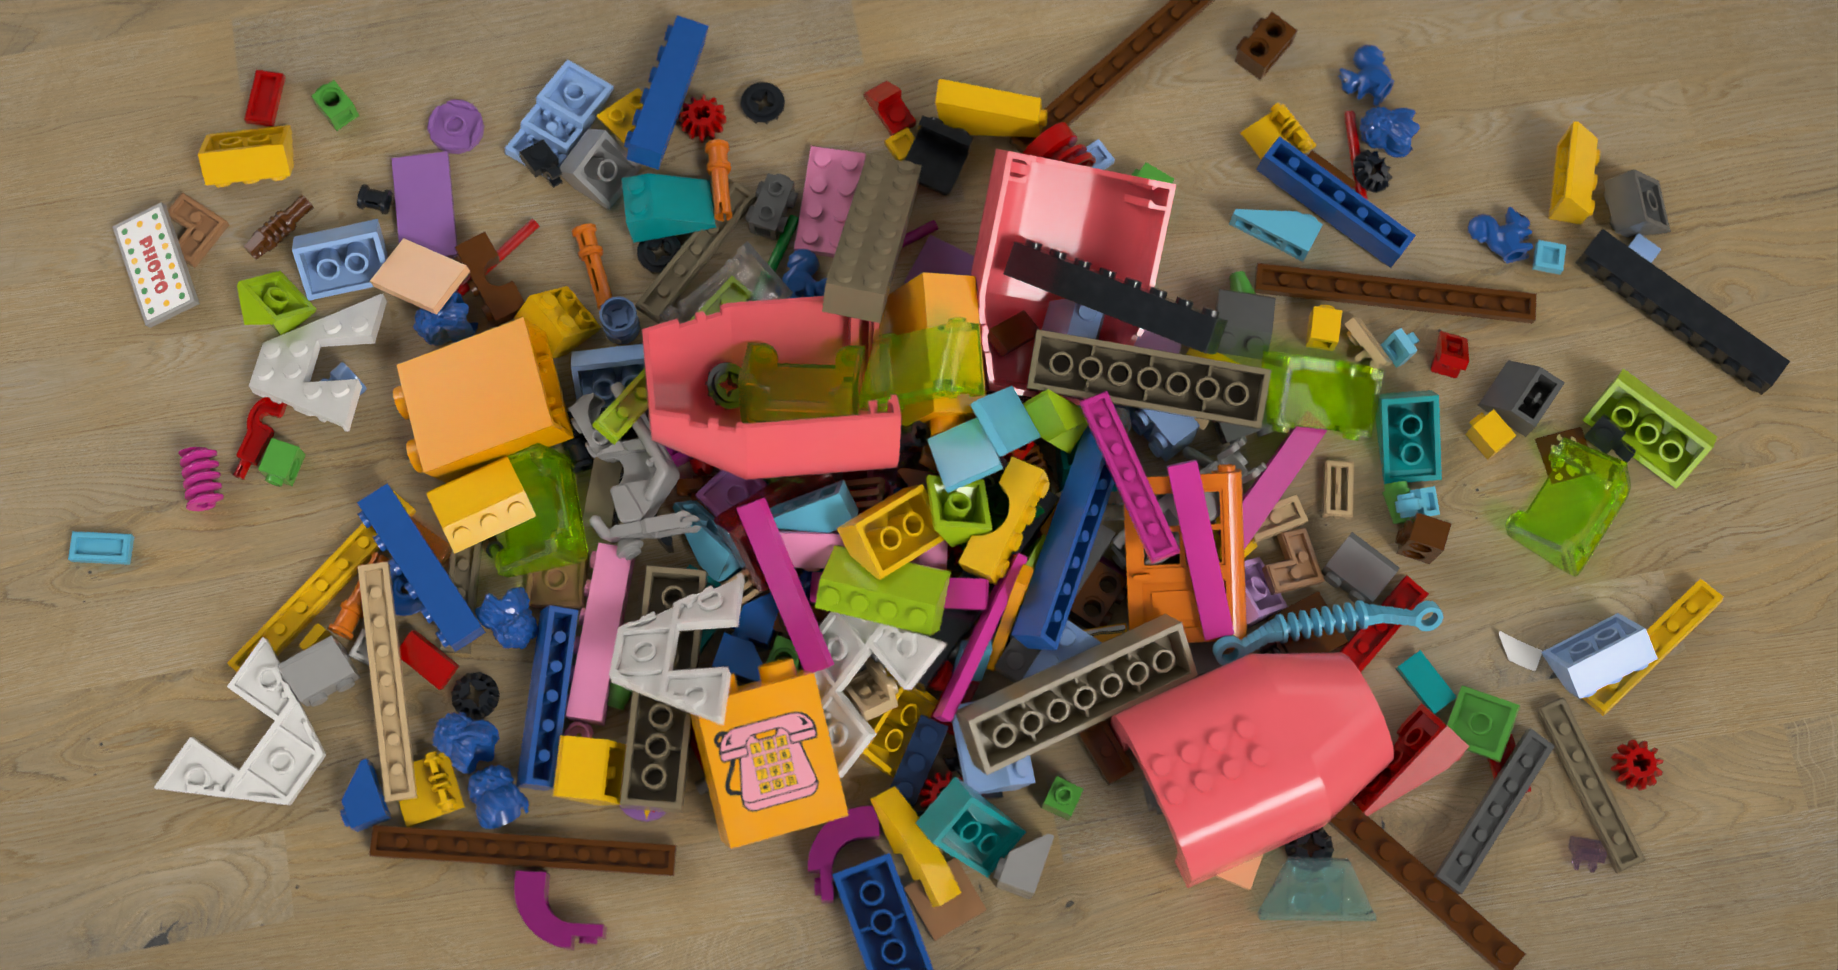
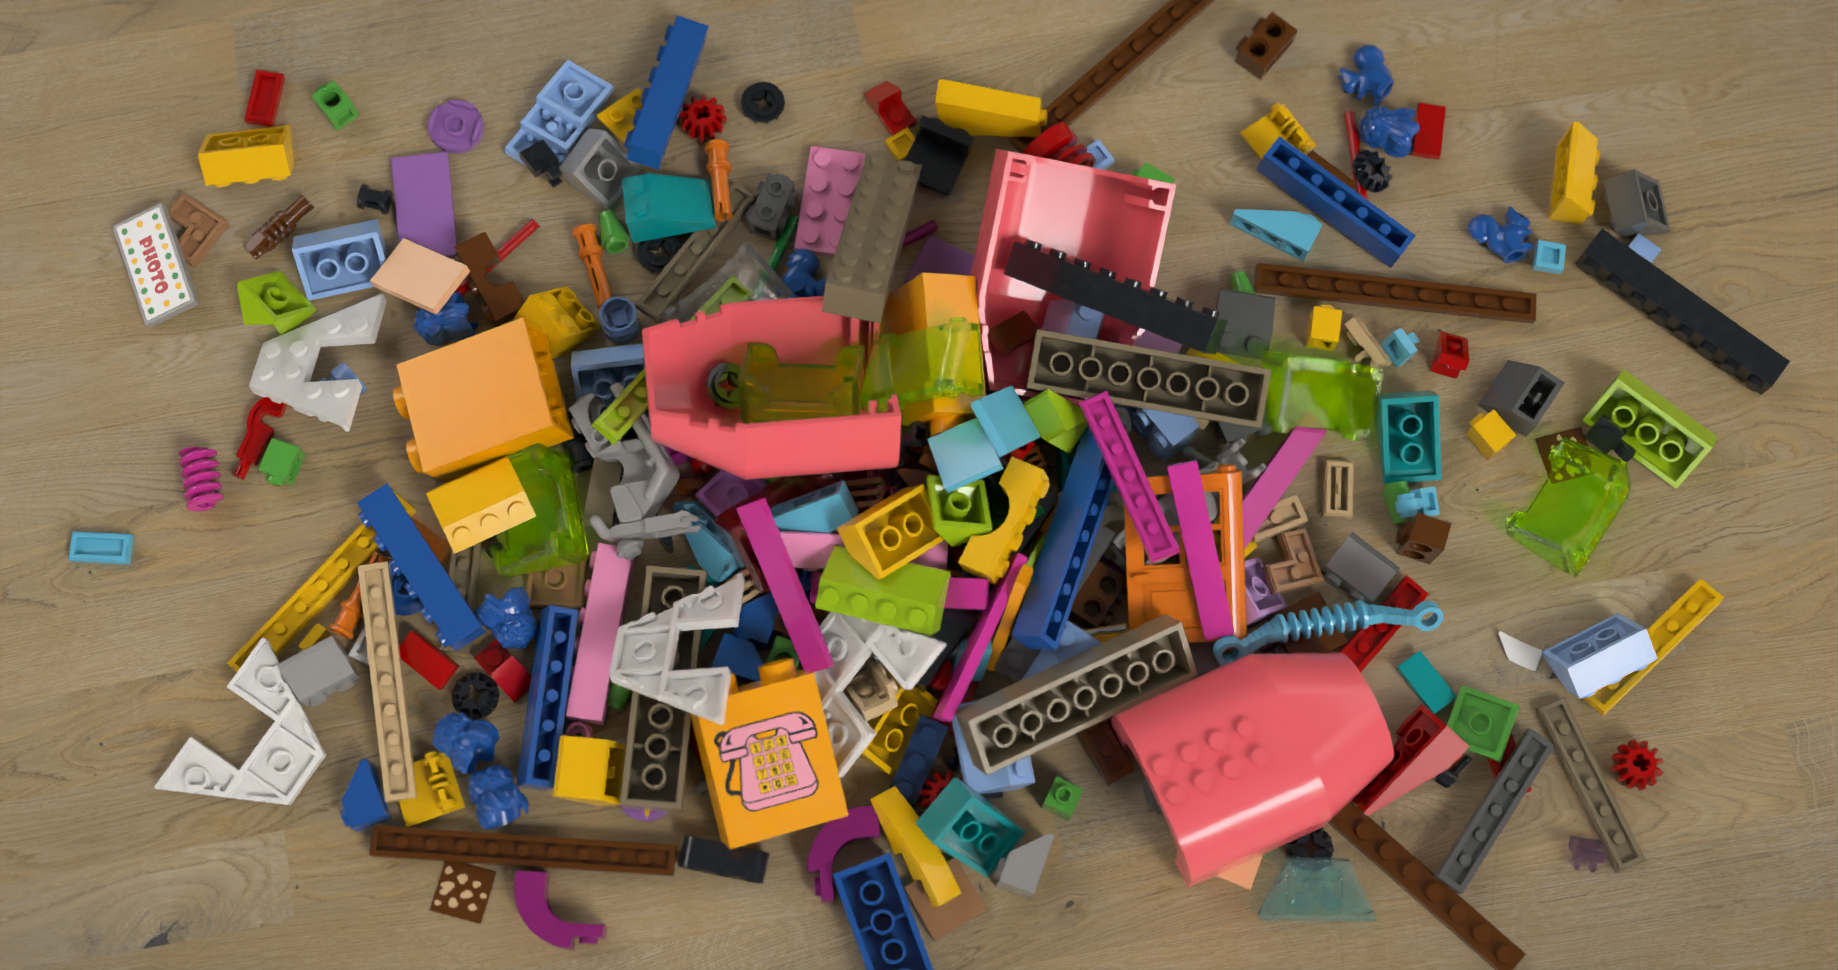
none -> reddish brown sticker [430,862,496,924]
none -> red slope [474,639,531,703]
none -> bright green cone [599,210,629,254]
none -> black beam [678,836,770,884]
none -> red tile [1411,102,1446,160]
none -> black hand [1435,755,1472,788]

